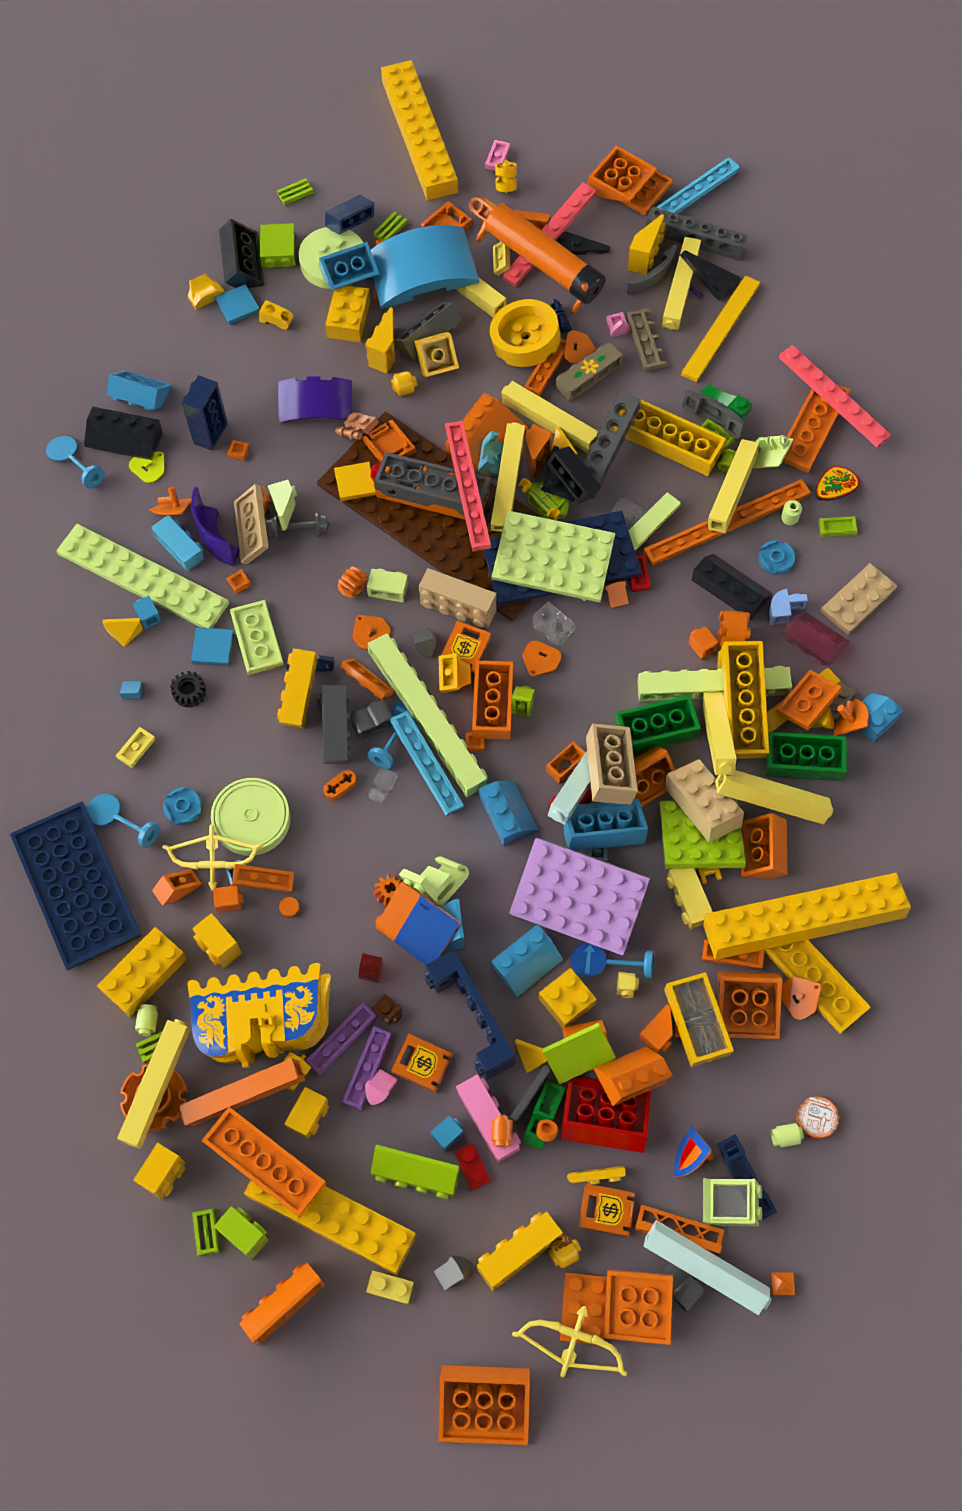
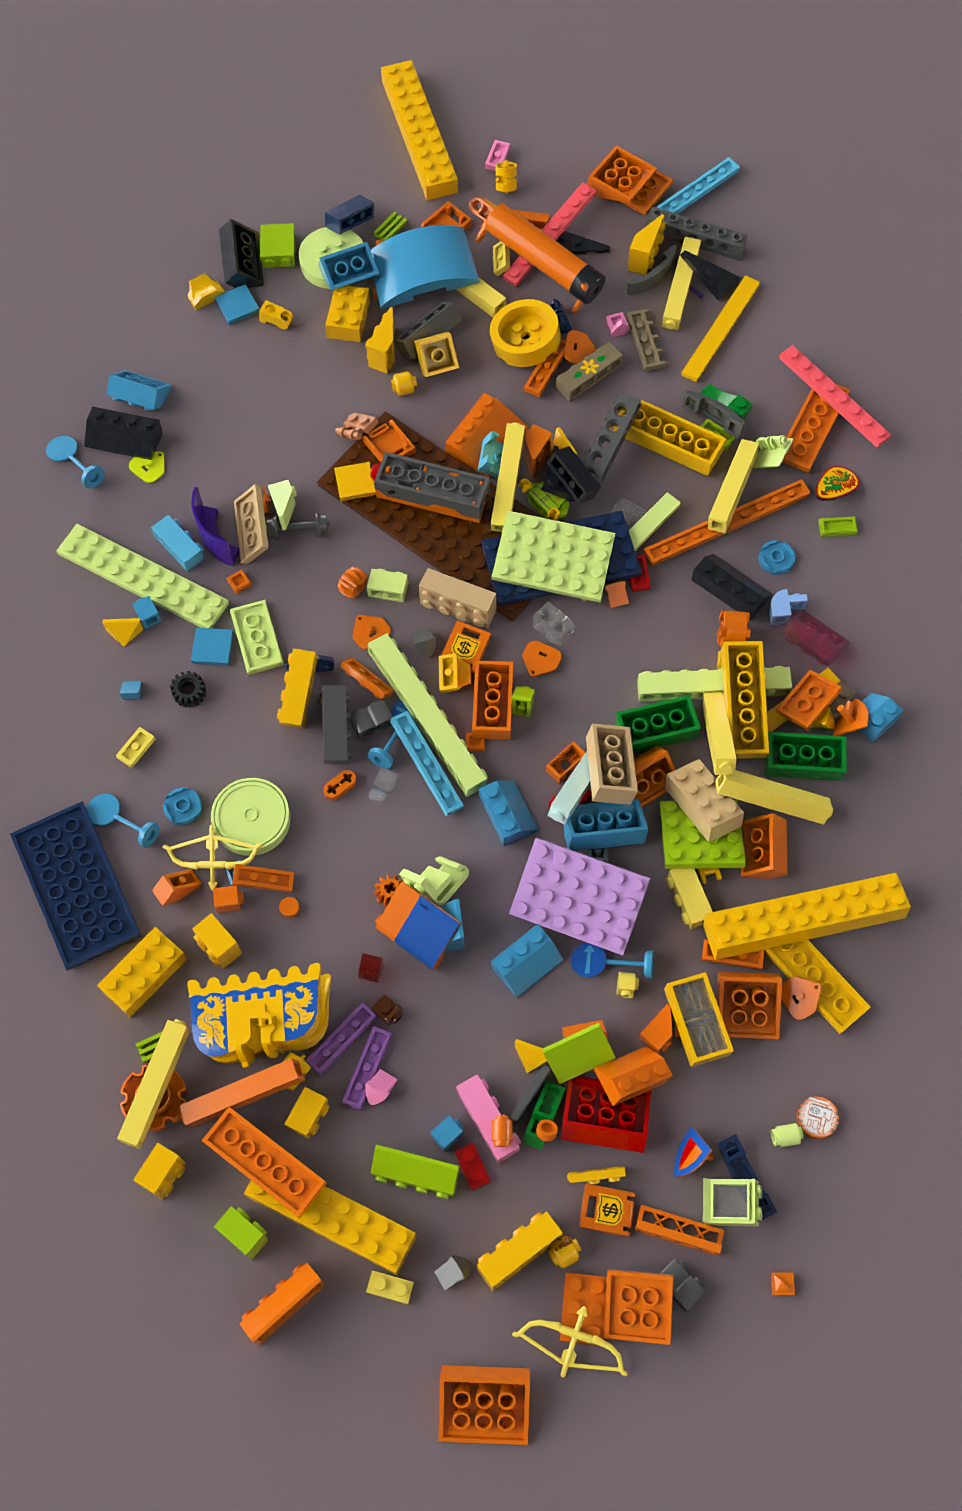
yellowish green brick [135,1004,158,1036] -> none
orange shield [149,487,192,515] -> none
dark blue brick [181,375,228,451] -> none
lime tile [192,1208,220,1256] -> none
orange tile [227,440,250,461] -> none
lime tile [277,178,314,206] -> none
dark purple panel [278,376,352,423] -> none
orange container [391,1033,453,1093] -> none
dark blue plate [424,950,515,1081] -> none
coral plate [445,421,491,551] -> none
light yellow brick [501,381,598,454] -> none
yellow brick [538,968,597,1027] -> none
light aqua brick [644,1220,772,1315] -> none
orange brick [689,626,719,660] -> none
lime bush [718,448,736,473] -> none
yellowish green brick [781,500,802,526] -> none
tan plate [820,563,898,635] -> none

